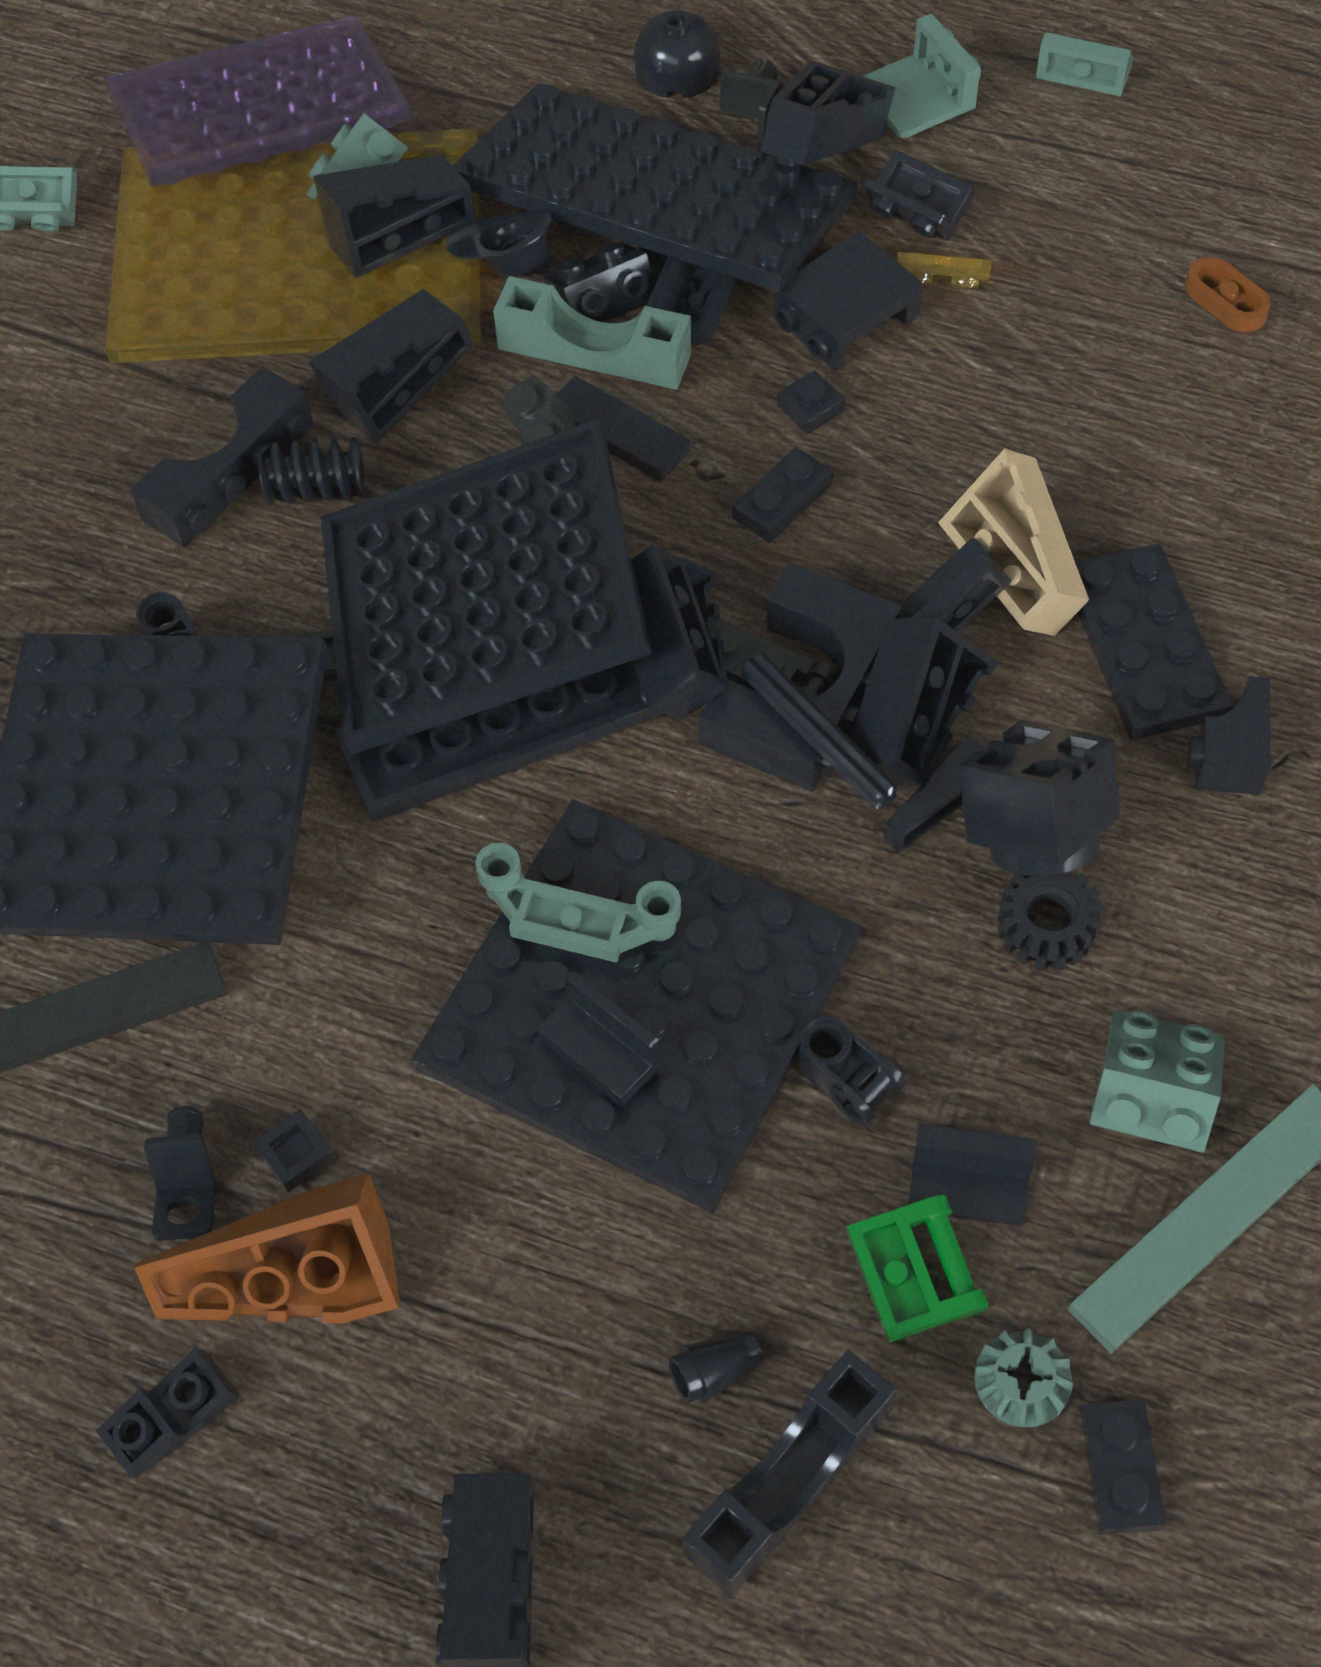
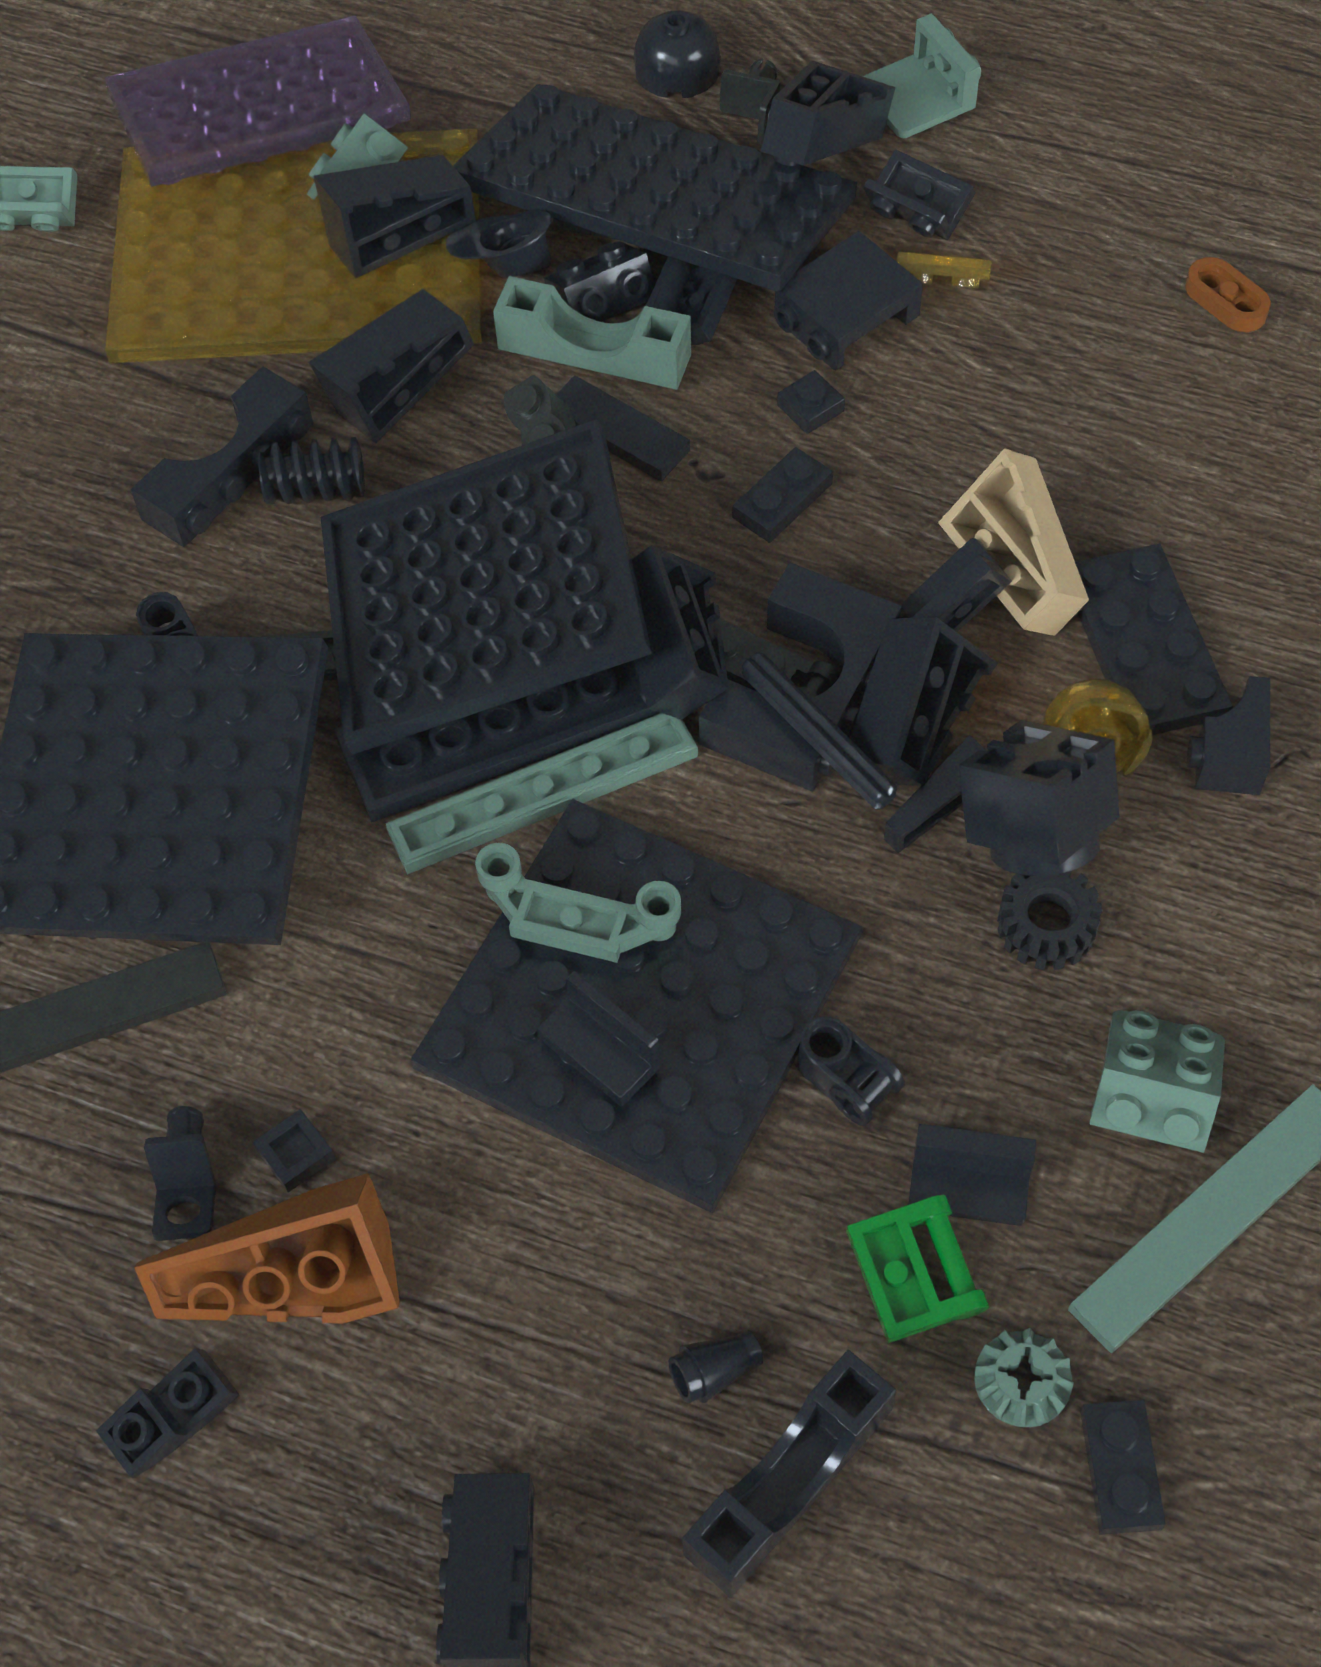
sand green panel [1036,32,1134,96] -> none
none -> sand green tile [386,713,698,875]
none -> clear yellow cylinder [1042,678,1153,776]

